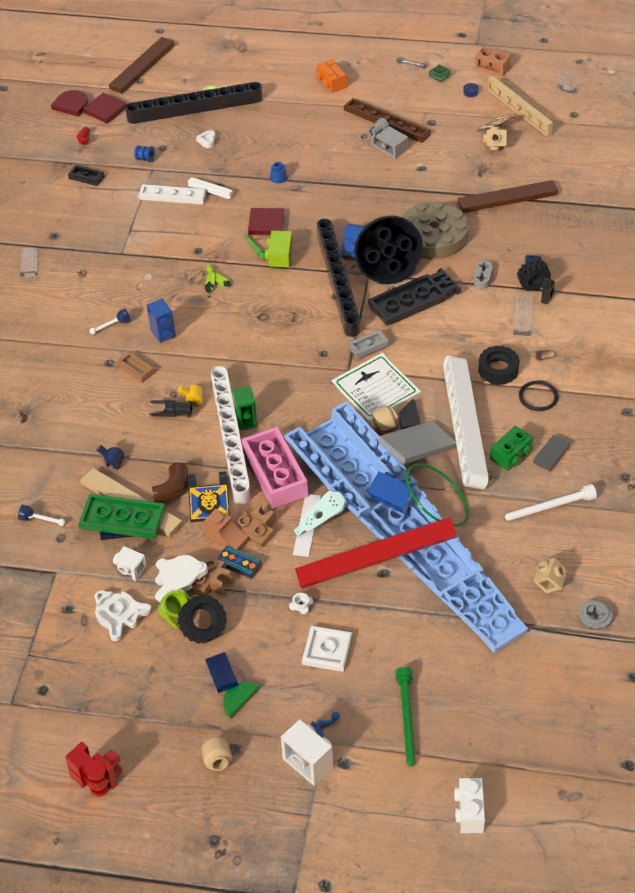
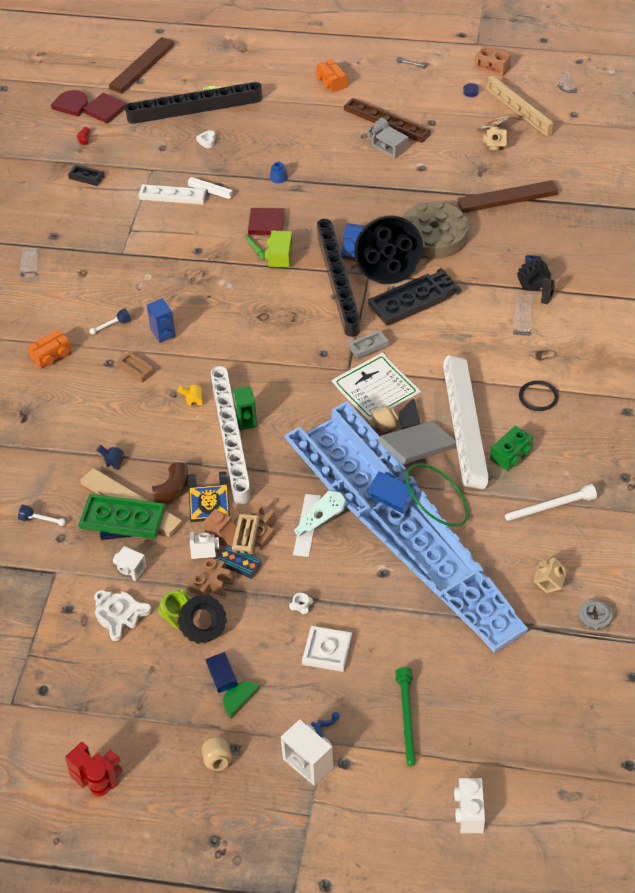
blue bush [134,145,155,162] -> none
black piece [149,400,193,417] -> none
white tile [155,555,208,603] -> none
lime piece [205,264,231,294] -> none
bright pink brick [242,427,308,509] -> none
red tile [295,517,457,589] -> none
clear green plate [429,64,451,83] -> none
light grey beam [474,260,492,289] -> none
black tyre [478,345,520,385] -> none
dark grey tile [533,434,570,471] -> none
none -> orange brick [27,329,71,368]
none -> white brick [190,532,220,559]
none -> tan tile [232,514,260,554]

